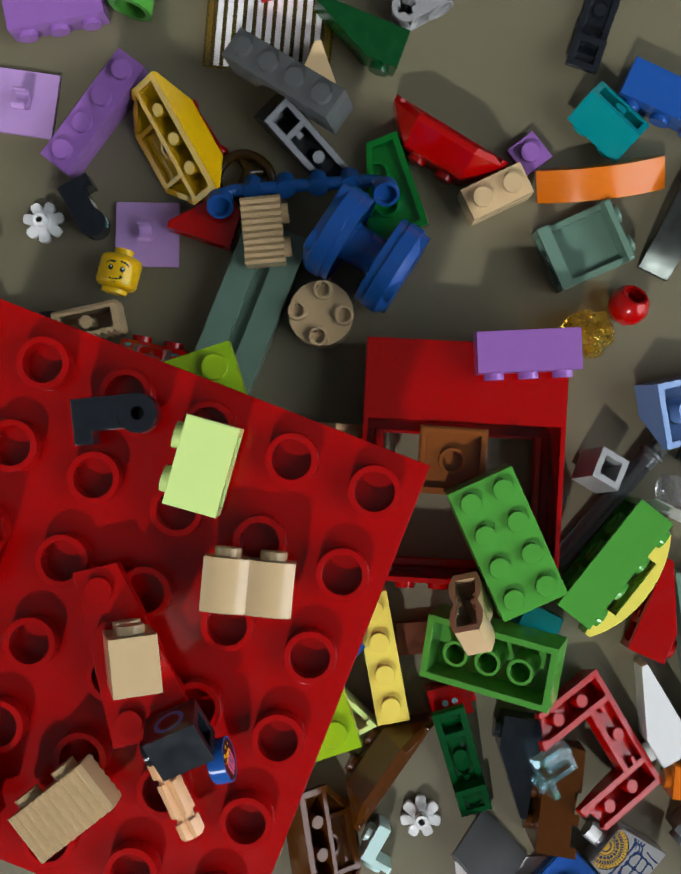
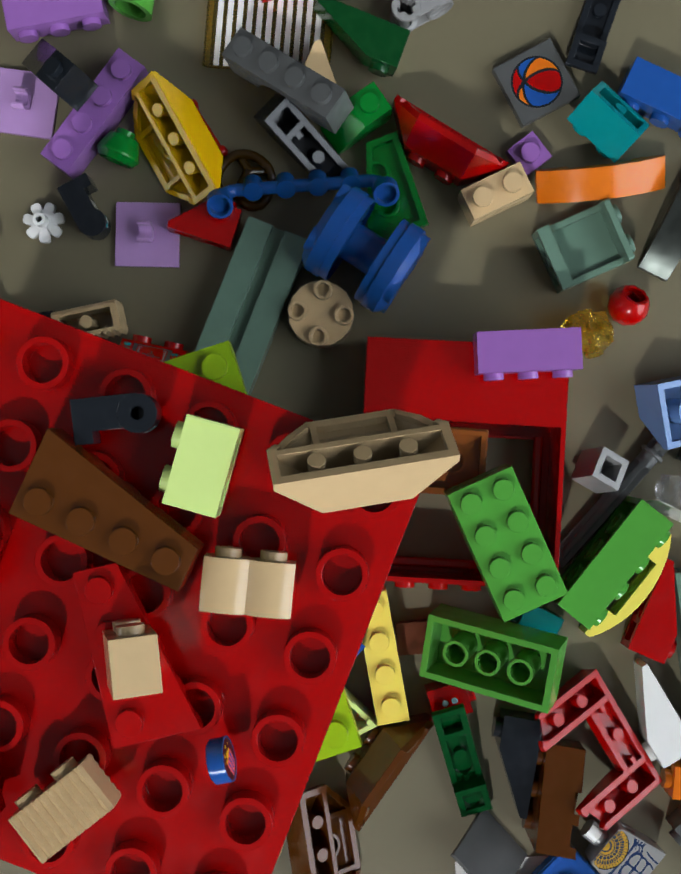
yellow head [96,247,142,297] -> none
black brick [139,698,215,781] -> none
light nougat axle [147,765,204,842] -> none
tan brick [239,194,293,269] -> none
light aqua bracket [360,814,392,874] -> none
white plant [400,794,441,836] -> none
tan brick [449,571,495,656] -> none
clear light blue bracket [529,739,578,801] -> none
none -> reddish brown wedge [9,428,205,592]
none -> black slope [22,39,98,112]
none -> green cone [96,127,139,169]
none -> tan wedge [266,409,460,513]
none -> green slope [320,81,392,155]
none -> tile [492,38,580,128]

